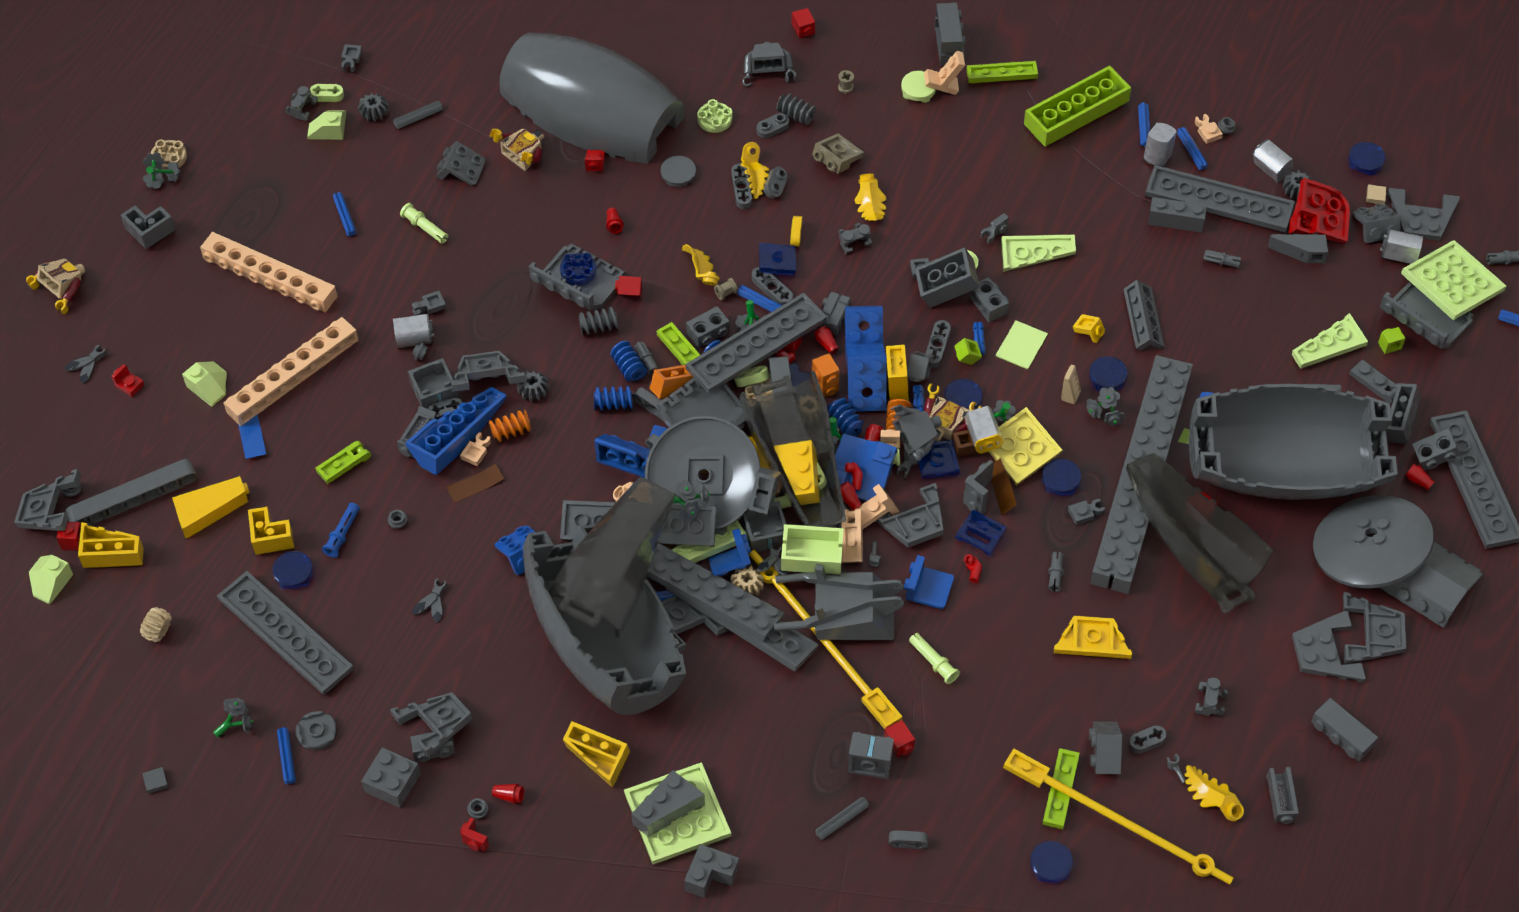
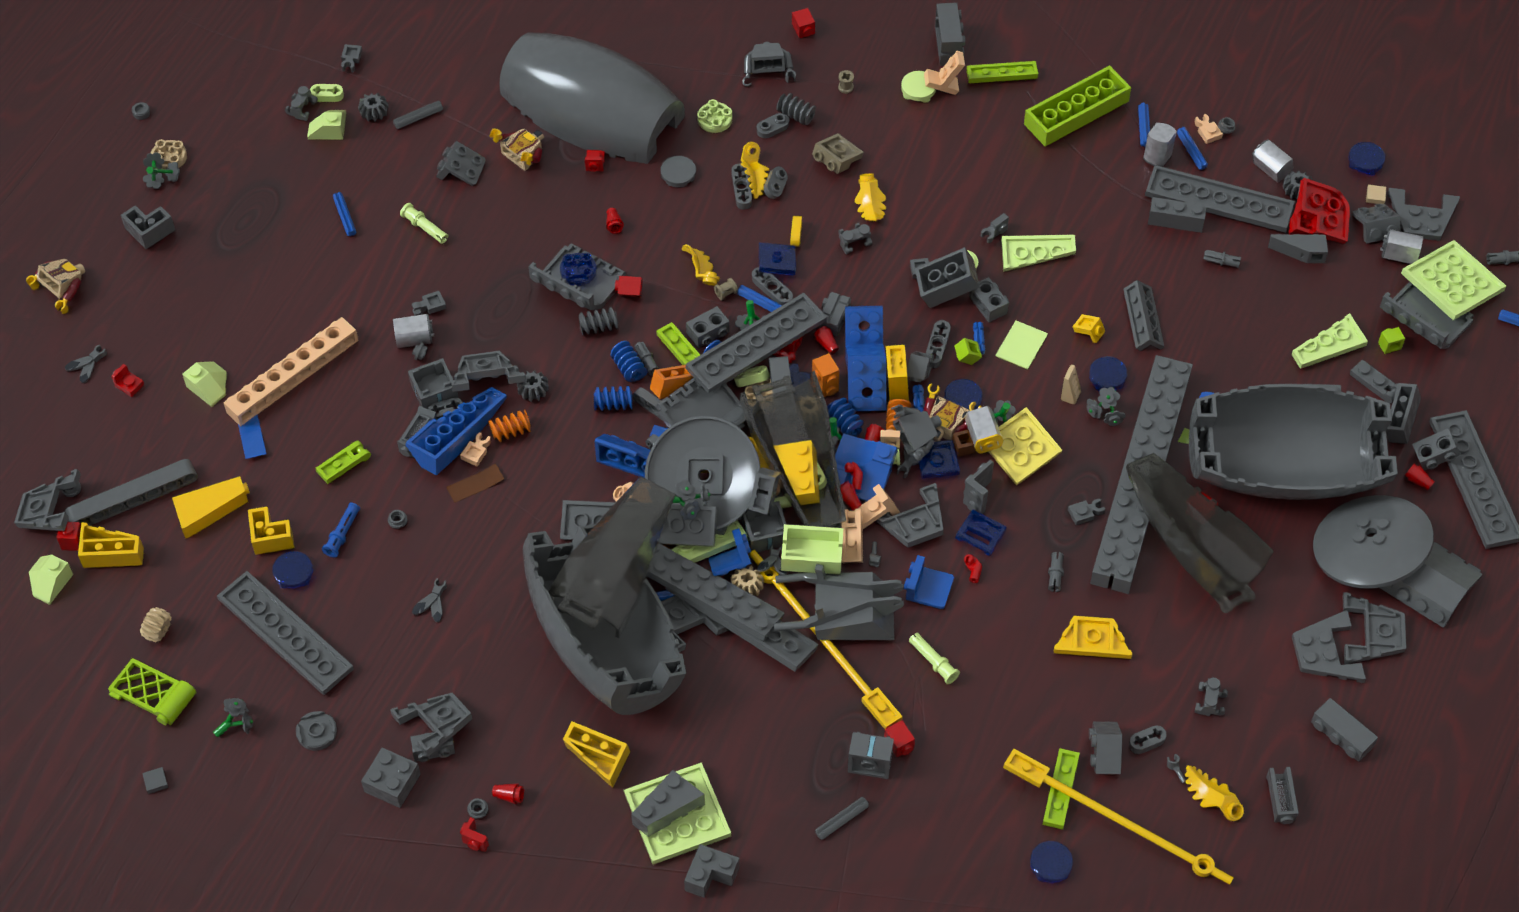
light nougat brick [200,232,338,313] -> none
blue axle [277,727,296,785] -> none
blue bracket [495,526,535,576] -> none
dark grey beam [888,830,929,849] -> none
reddish brown sticker [991,458,1017,515] -> none
clear blue tile [1042,459,1081,495] -> none
none -> lime piece [108,658,197,725]
none -> dark grey tile [132,102,150,120]

